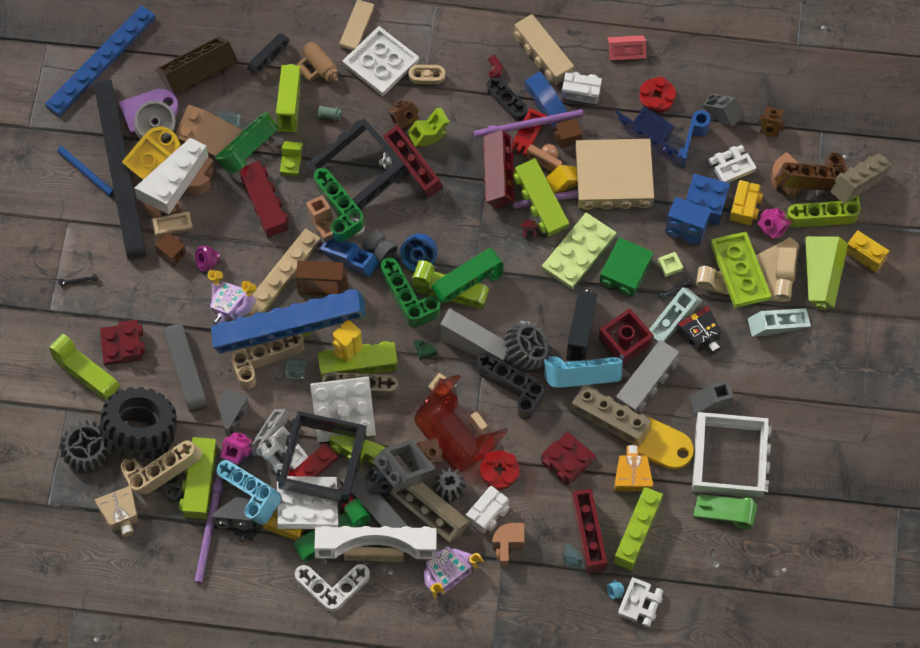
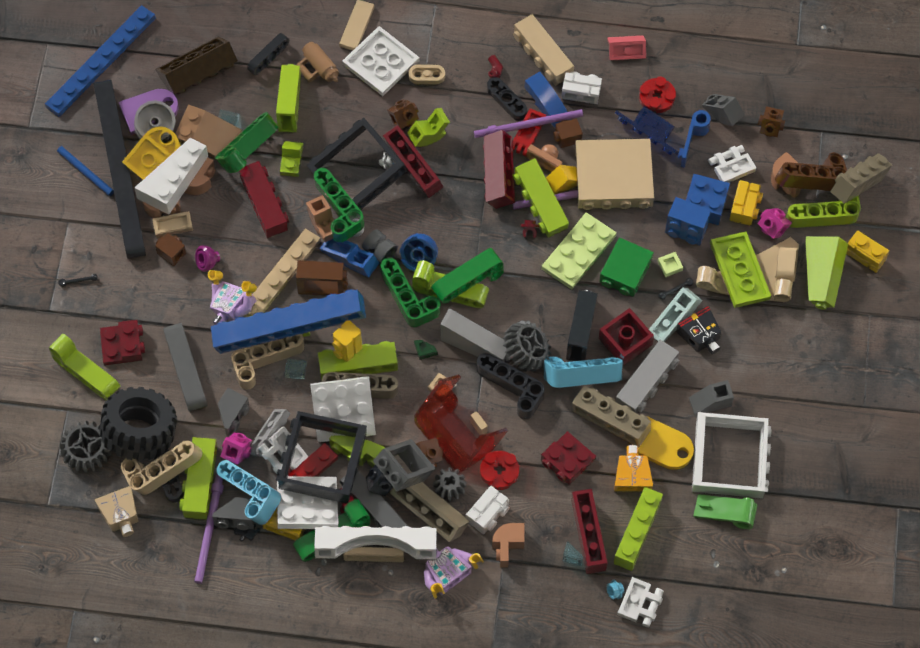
white beam [295,564,370,612] -> none
sand green pin [318,106,342,122] -> none
light aqua slope [748,308,811,337] -> none

